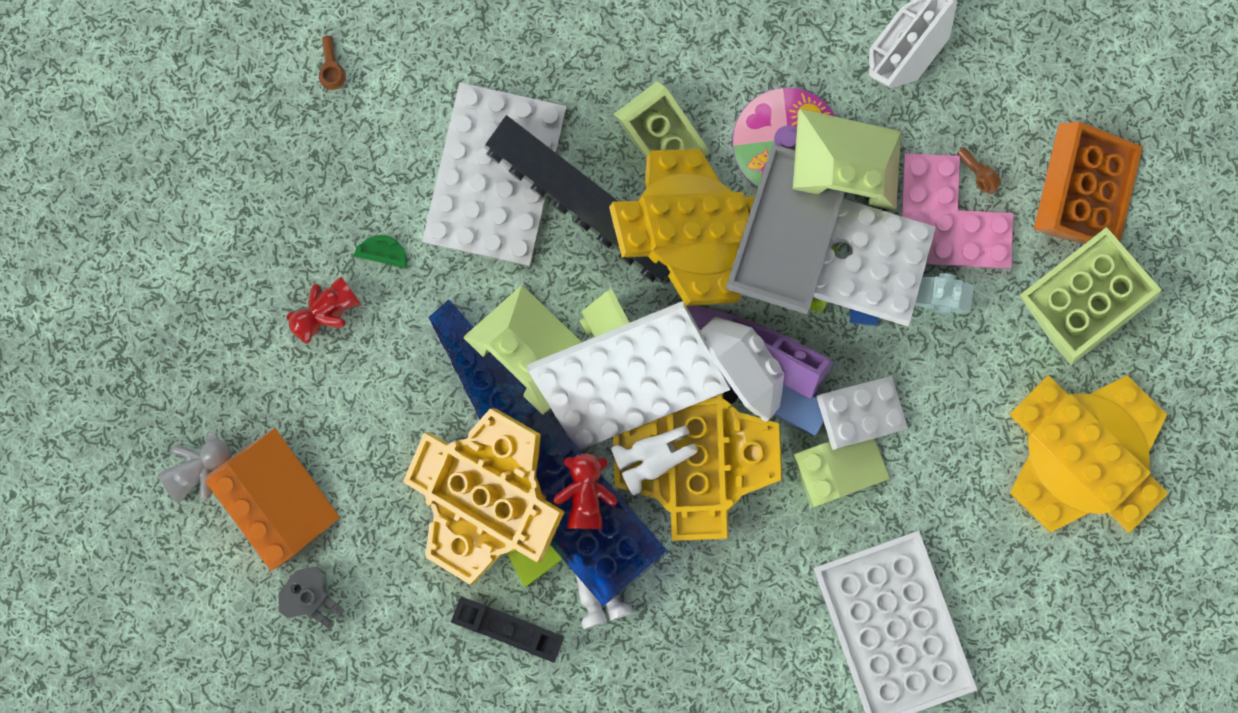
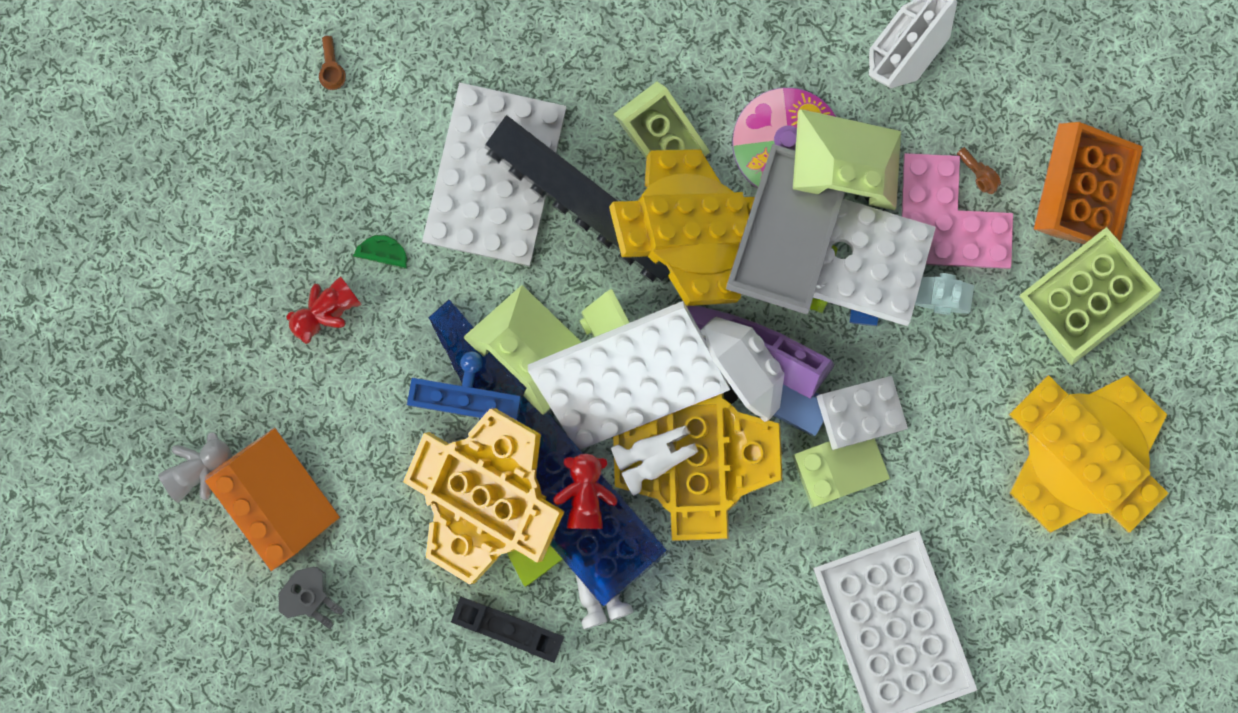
none -> blue plate [407,351,522,421]

